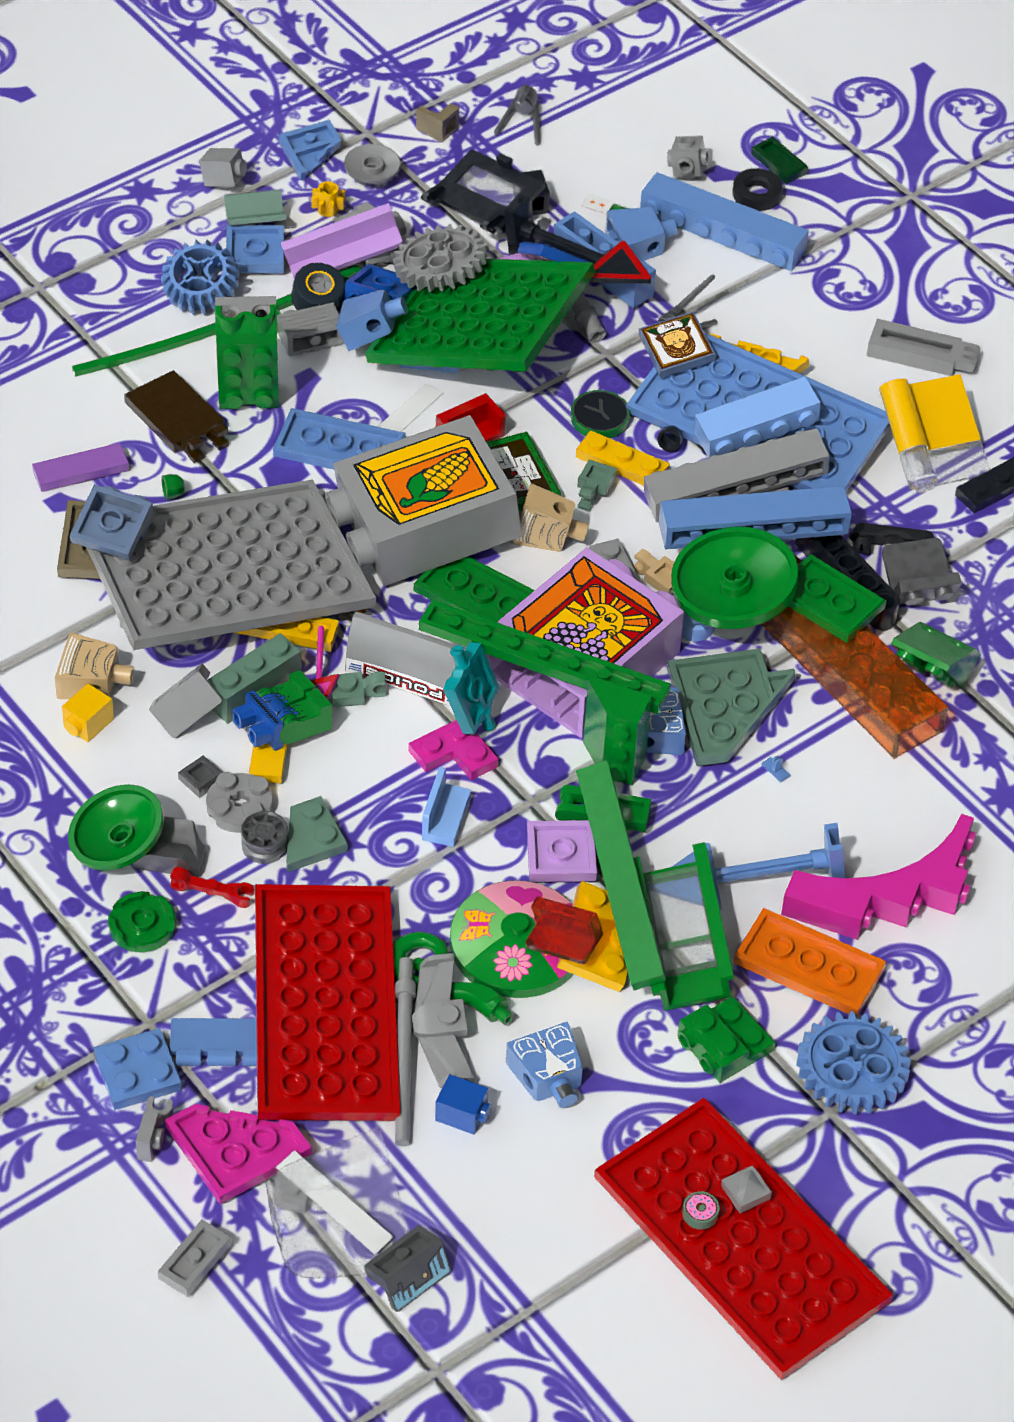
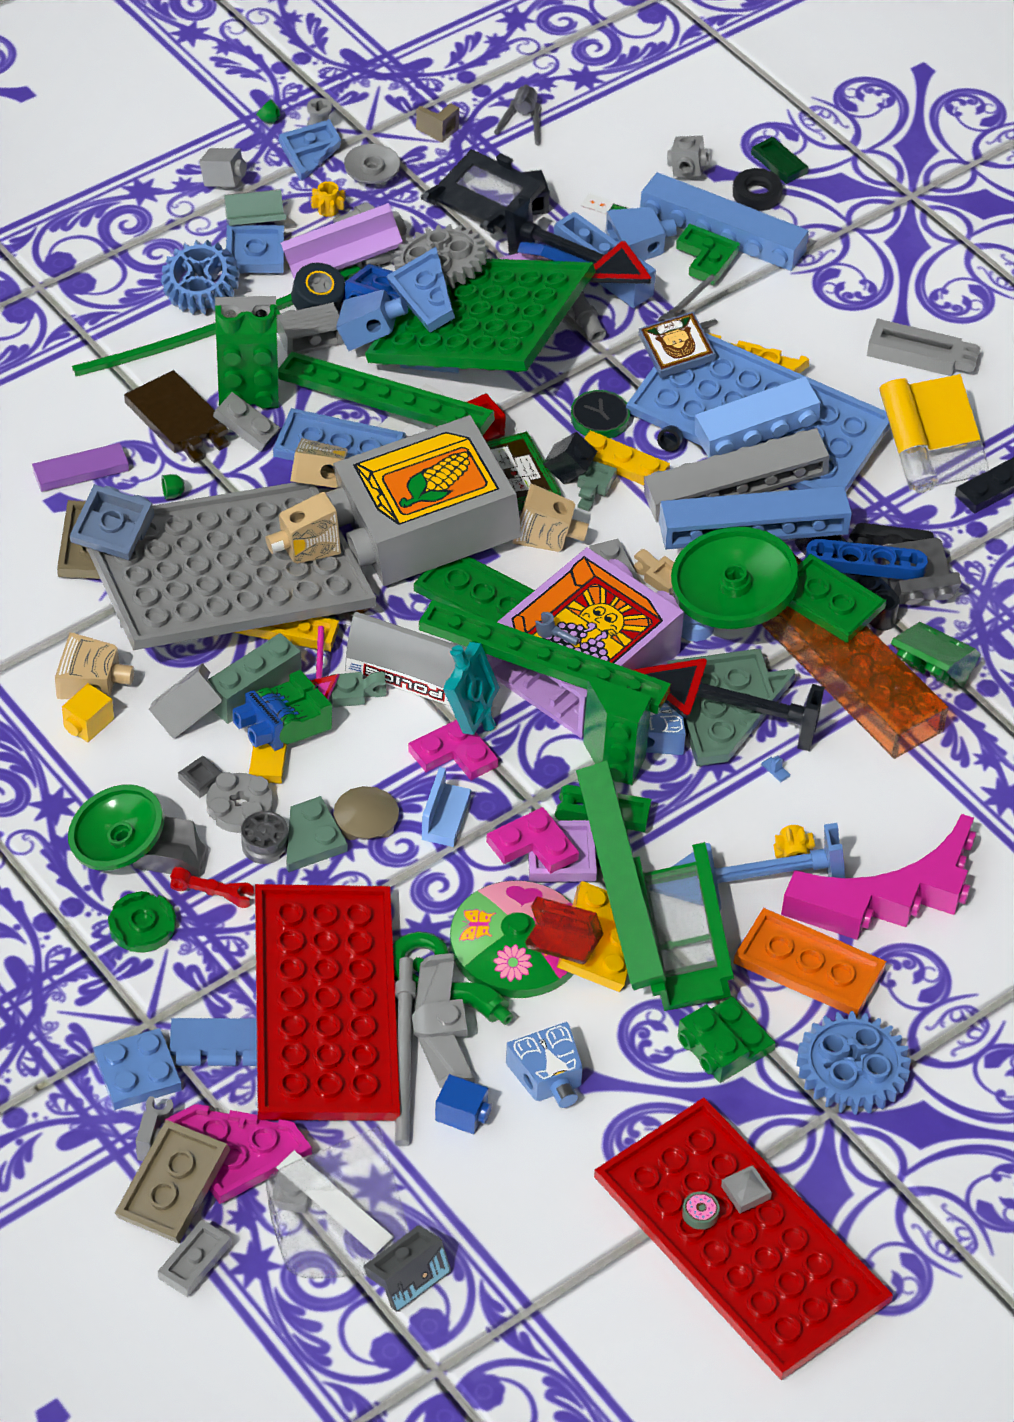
none -> dark tan plate [115,1120,231,1244]
none -> light grey plate [213,392,280,452]
none -> green hinge [256,99,281,124]
none -> tan torso [265,492,341,564]
none -> green plate [278,352,495,436]
none -> tan torso [290,438,348,488]
none -> light grey bush [307,98,332,126]
none -> dark tan dish [333,786,399,840]
none -> medium blue wing [386,247,455,332]
none -> dark pink plate [486,807,579,874]
none -> sand blue hand [535,612,579,646]
none -> black brick [543,431,597,484]
none -> black piece [634,658,825,752]
none -> green plate [676,223,740,285]
none -> yellow gear [773,825,815,858]
none -> blue beam [805,539,928,580]

